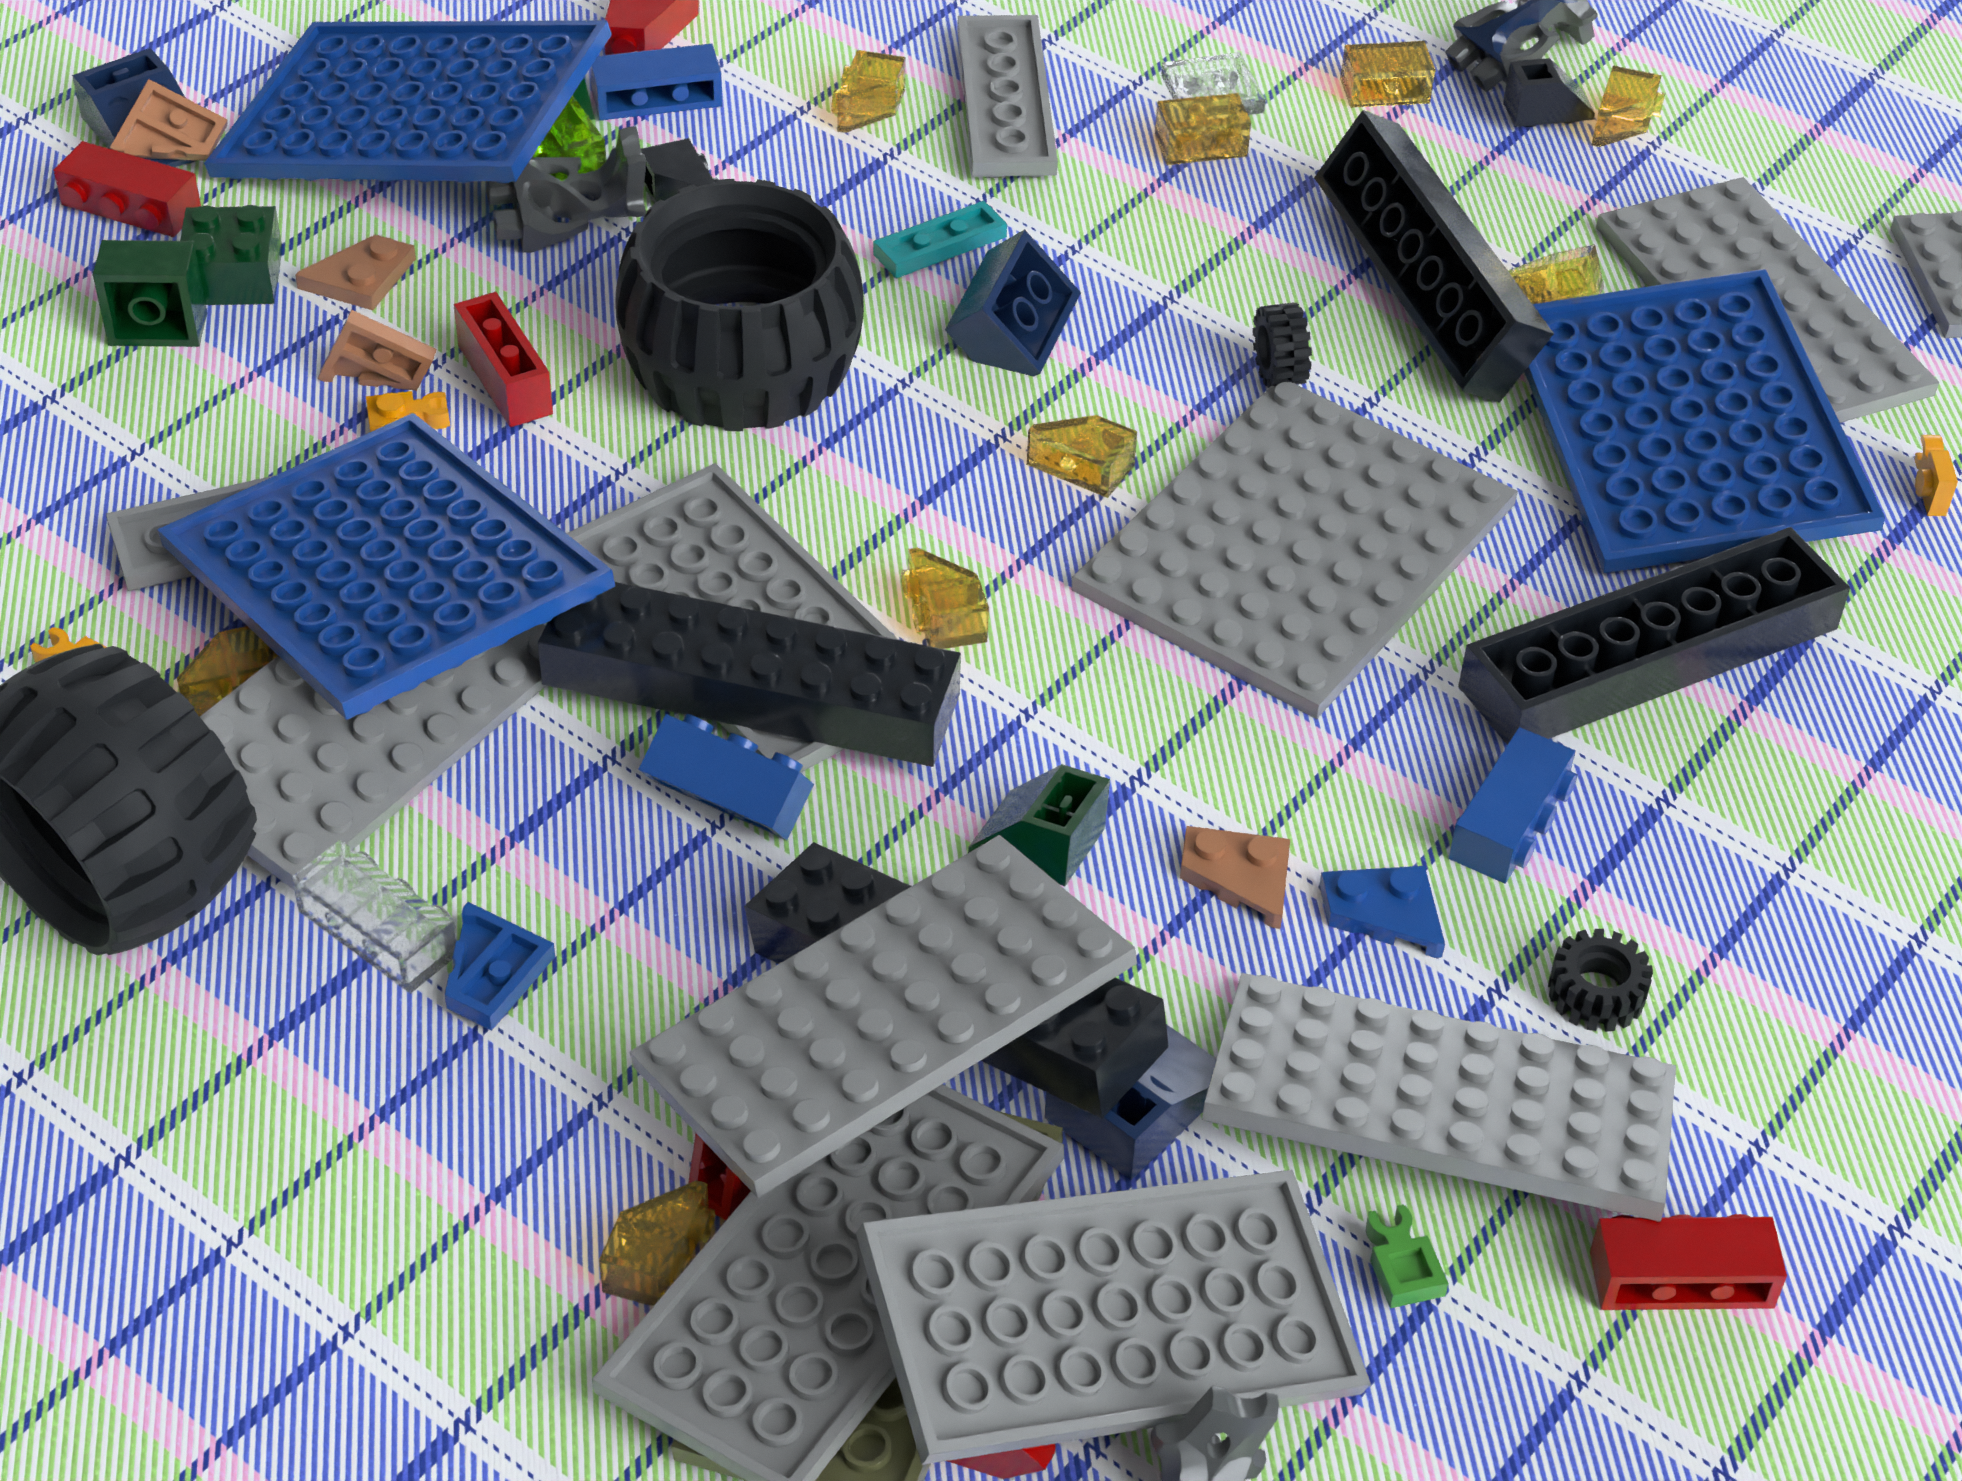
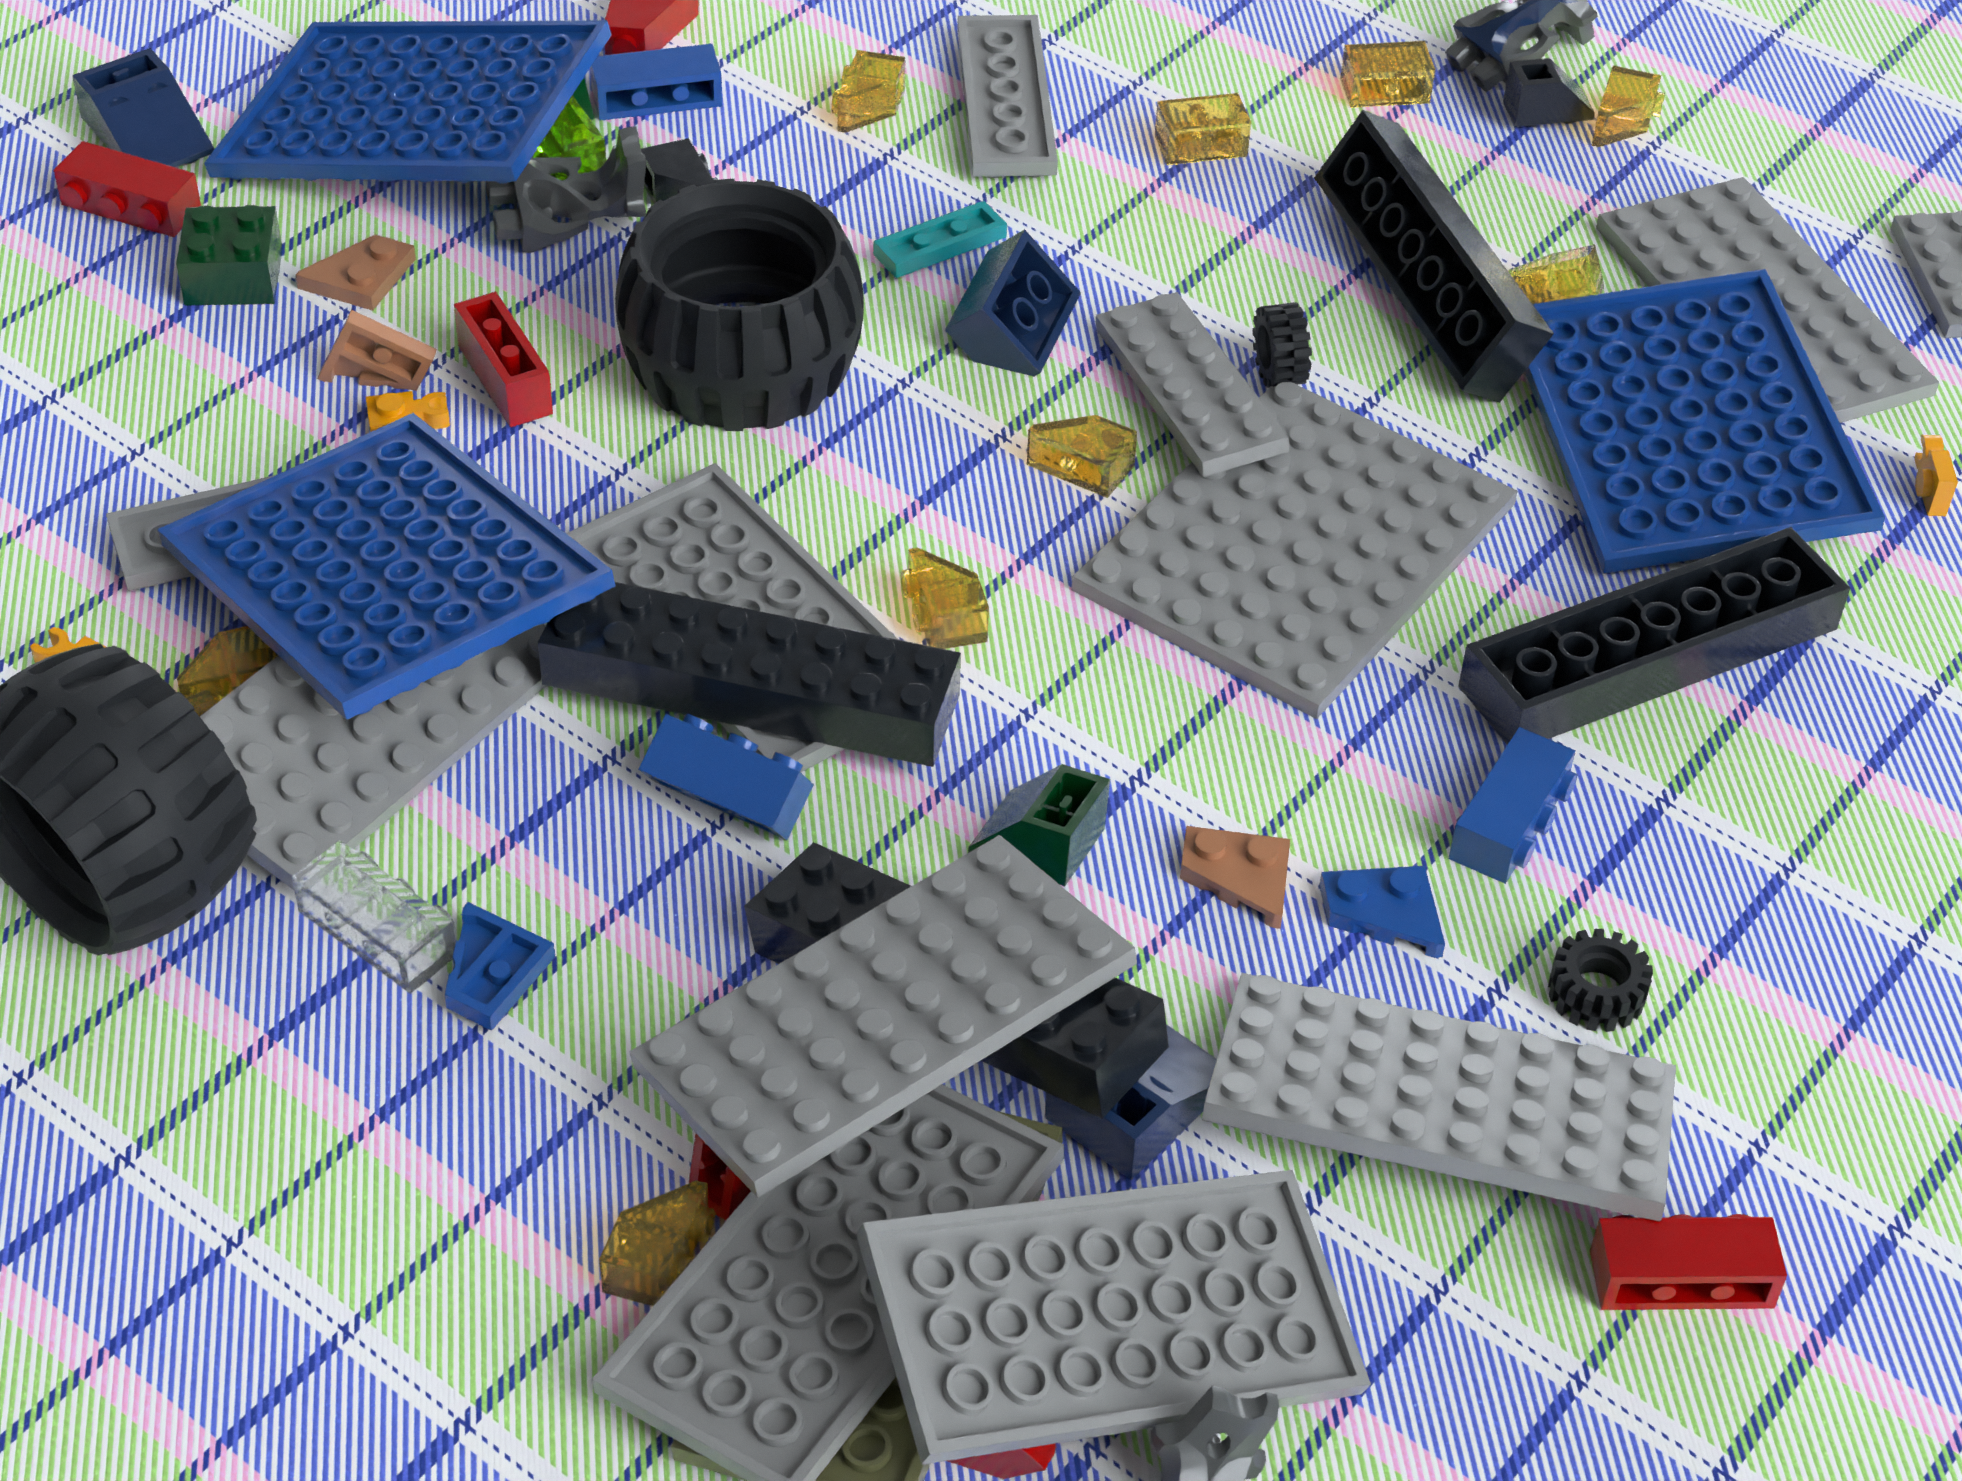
dark green brick [92,240,207,347] -> none
nougat wing [110,79,228,161] -> none
clear plate [1161,52,1266,124] -> none
bright green plate [1366,1204,1448,1308] -> none
none -> light grey plate [1095,292,1289,477]

